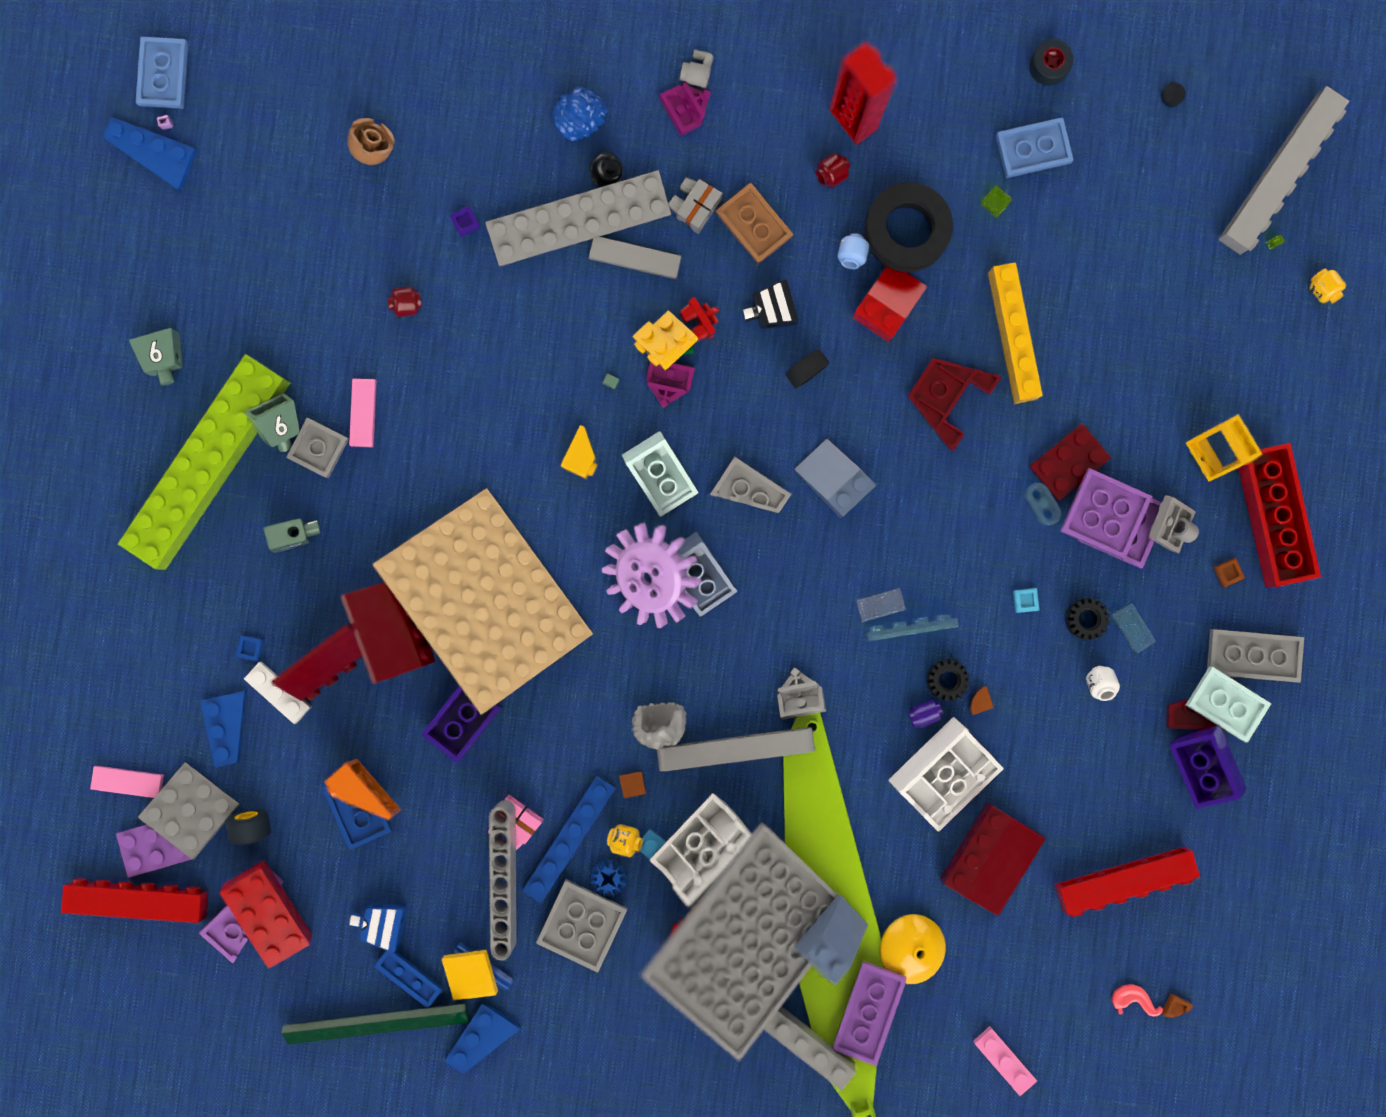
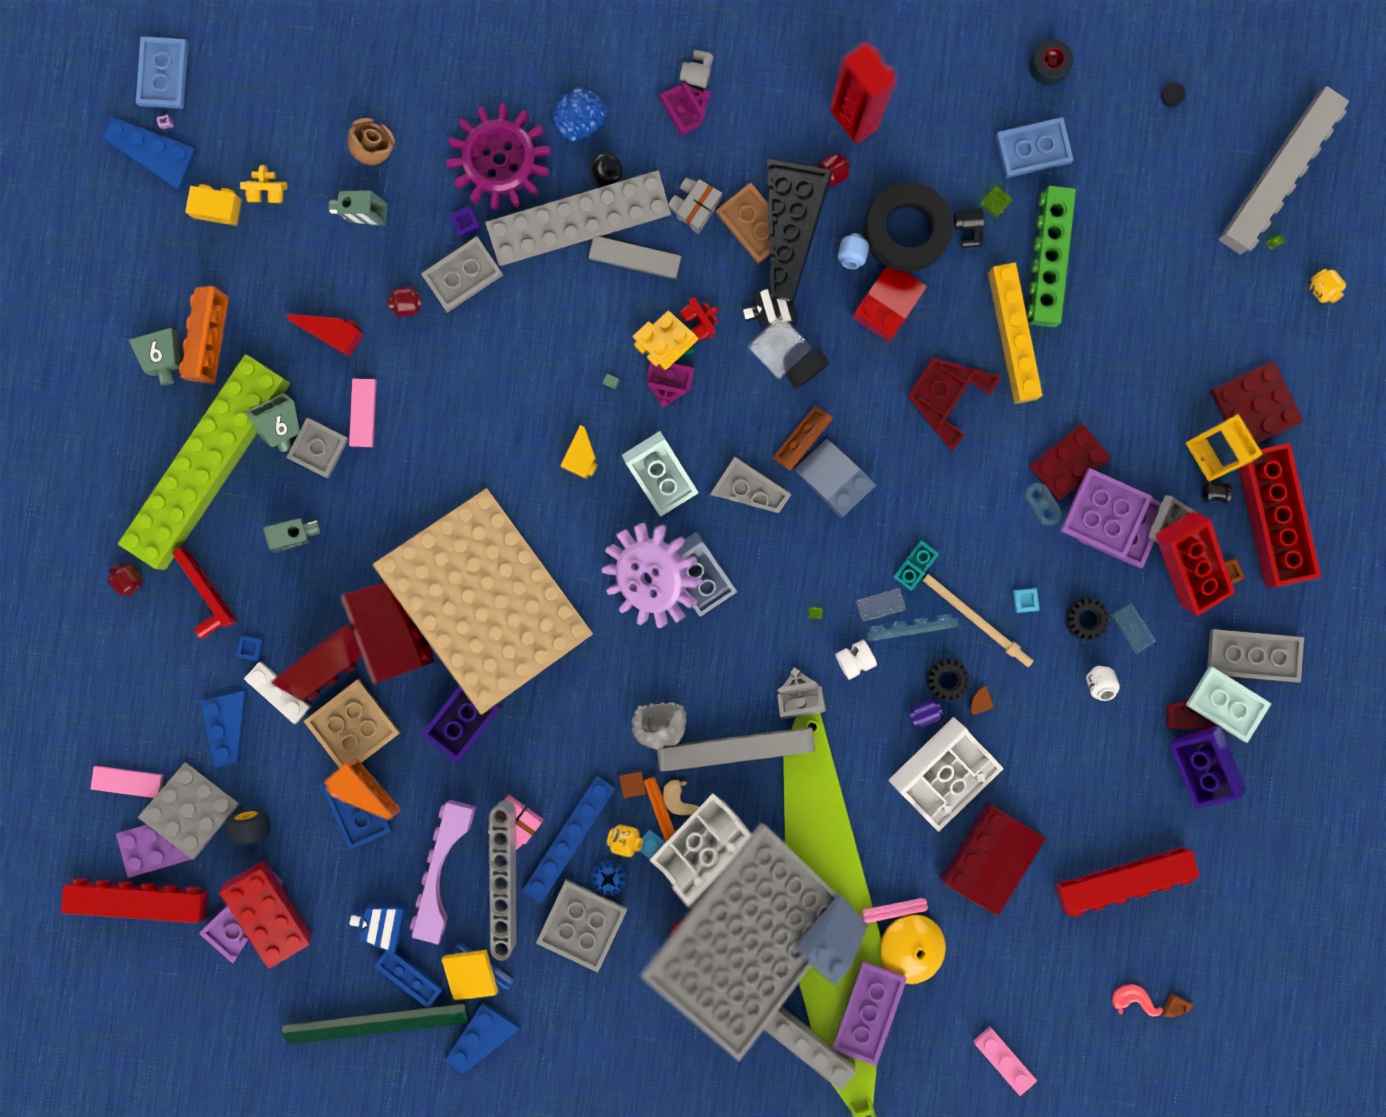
none -> dark red head [107,563,143,596]
none -> red piece [172,547,238,639]
none -> orange slope [179,286,229,385]
none -> yellow brick [185,184,242,226]
none -> yellow hips [240,165,288,203]
none -> red slope [287,314,364,357]
none -> tan plate [304,679,401,768]
none -> sand green torso [329,191,388,226]
none -> lavender arch [410,800,476,944]
none -> light grey plate [421,236,503,313]
none -> magenta gear [446,104,551,210]
none -> orange axle [644,777,675,842]
none -> tan piece [663,779,700,815]
none -> clear tile [748,314,812,378]
none -> black wing [767,159,832,302]
none -> dark orange plate [773,406,833,471]
none -> clear neon green piece [808,607,823,619]
none -> white wheel [835,639,877,680]
none -> bright pink axle [862,898,928,923]
none -> teal slope [893,540,939,591]
none -> tan bar [922,574,1034,667]
none -> black piece [953,207,984,248]
none -> bright green brick [1026,186,1076,327]
none -> red brick [1155,511,1235,616]
none -> black bush [1202,482,1232,504]
none -> dark red plate [1210,361,1304,444]

